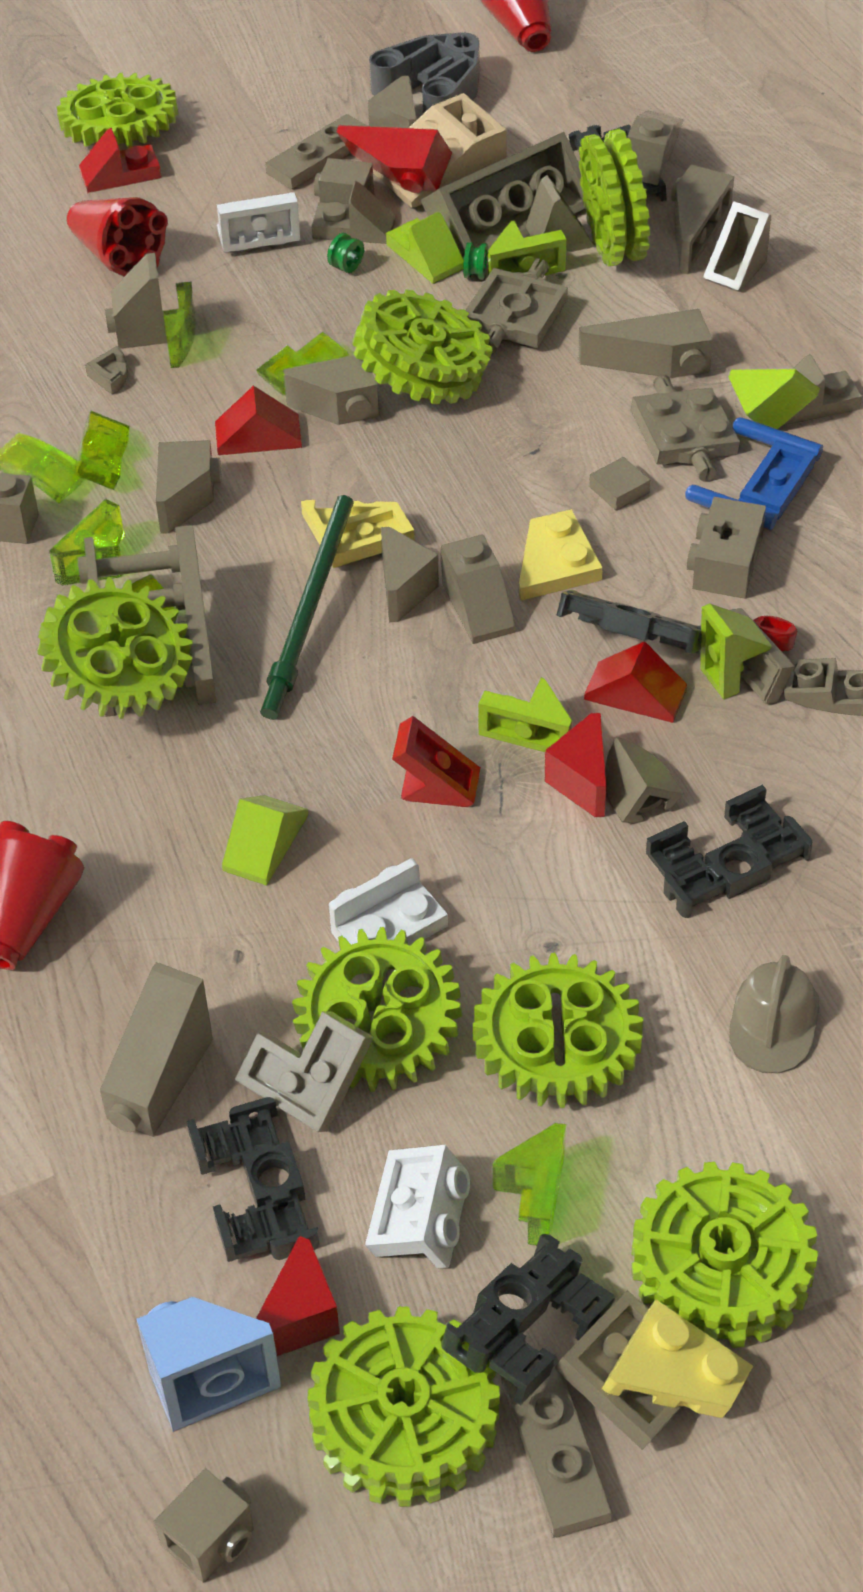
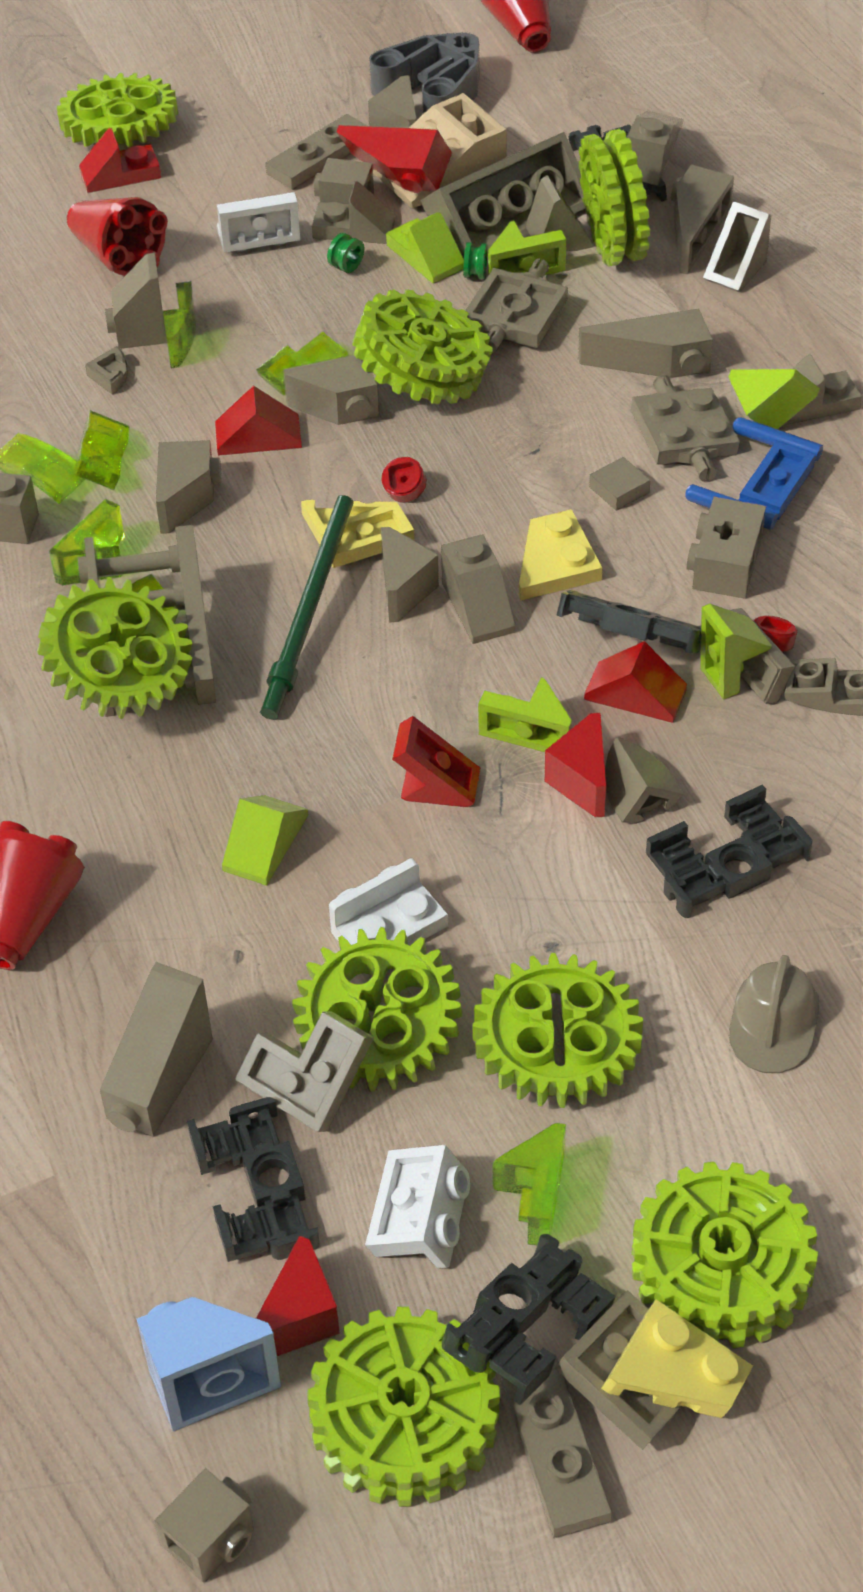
none -> red tile [381,457,427,502]

